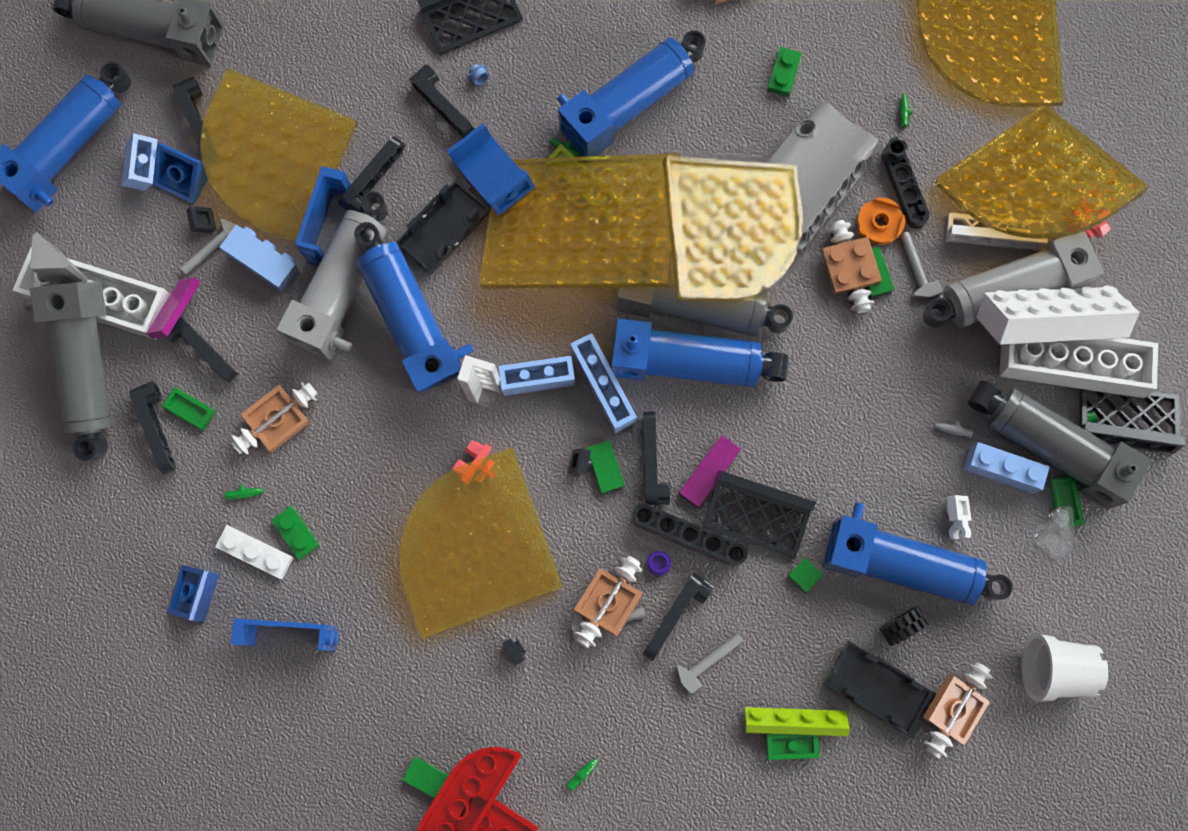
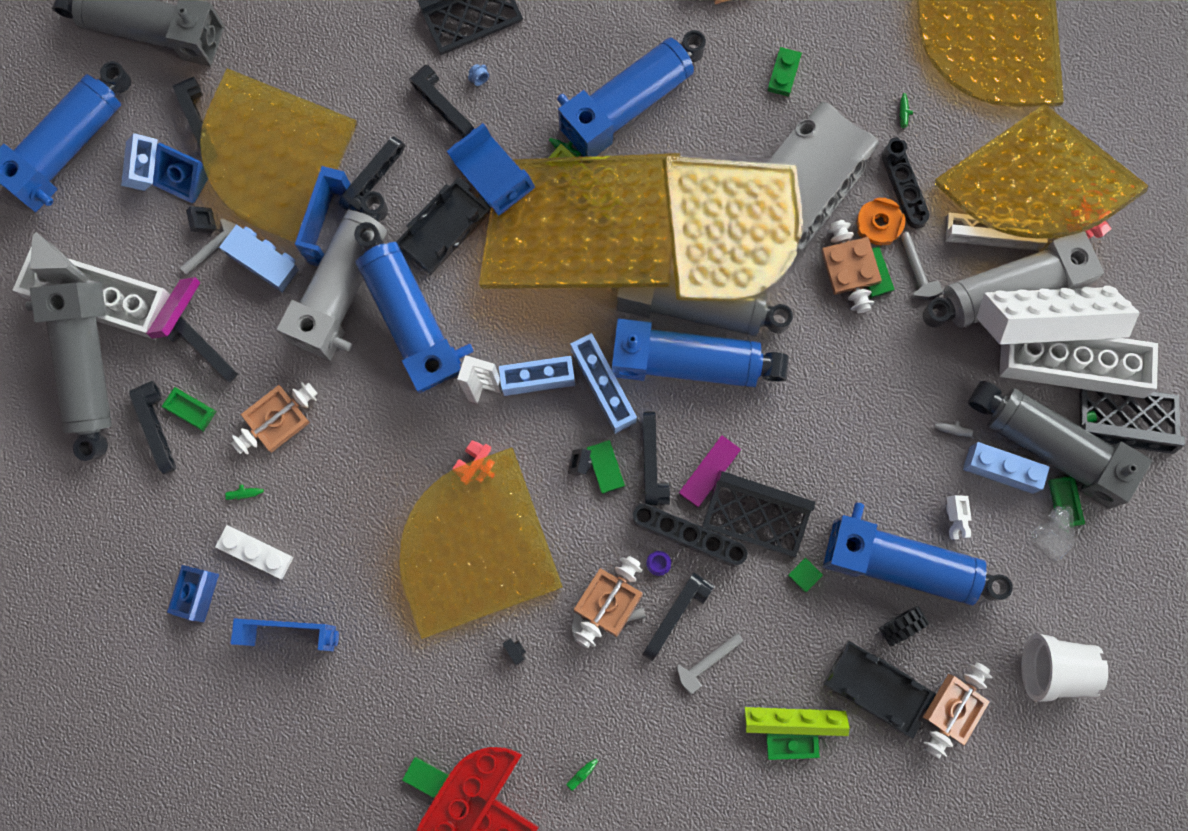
green plate [271,506,321,560] -> none

